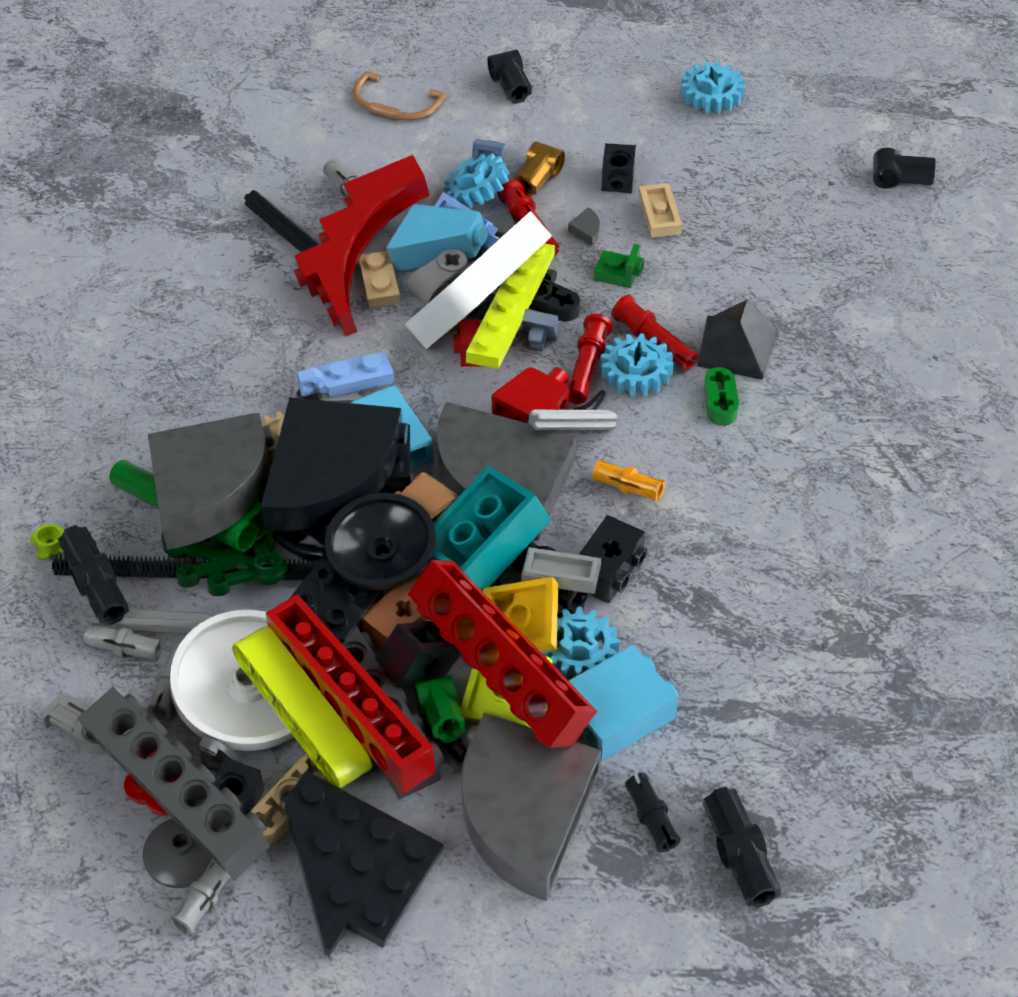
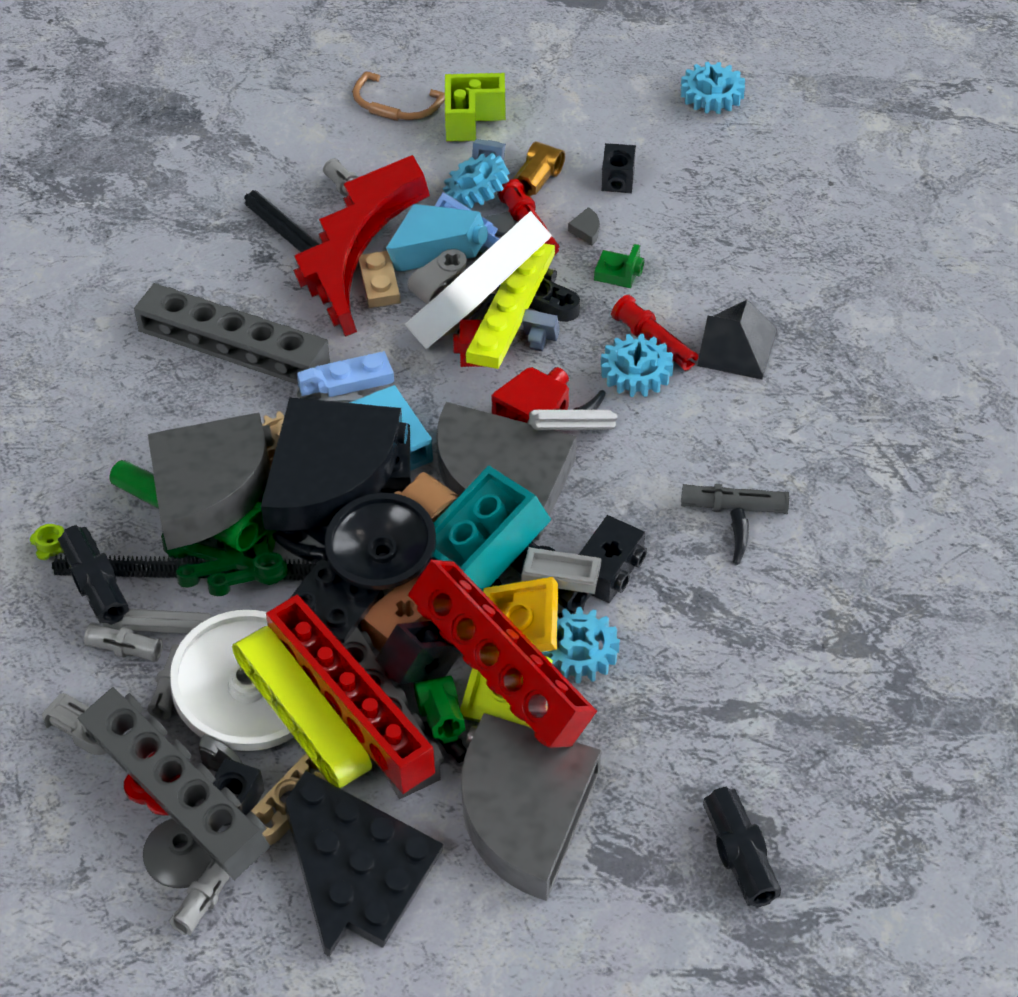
black piece [487,50,532,103] -> none
red pin [568,313,613,405] -> none
medium azure brick [569,645,679,762] -> none
light orange pin [592,459,665,502] -> none
black pin [625,773,681,852] -> none
tan plate [638,183,682,238] -> none
green beam [704,367,739,426] -> none
black piece [873,147,936,189] -> none
none -> dark grey brick [134,283,330,385]
none -> lime brick [445,73,506,142]
none -> dark grey pin [681,484,789,514]
none -> black helmet [730,508,749,565]

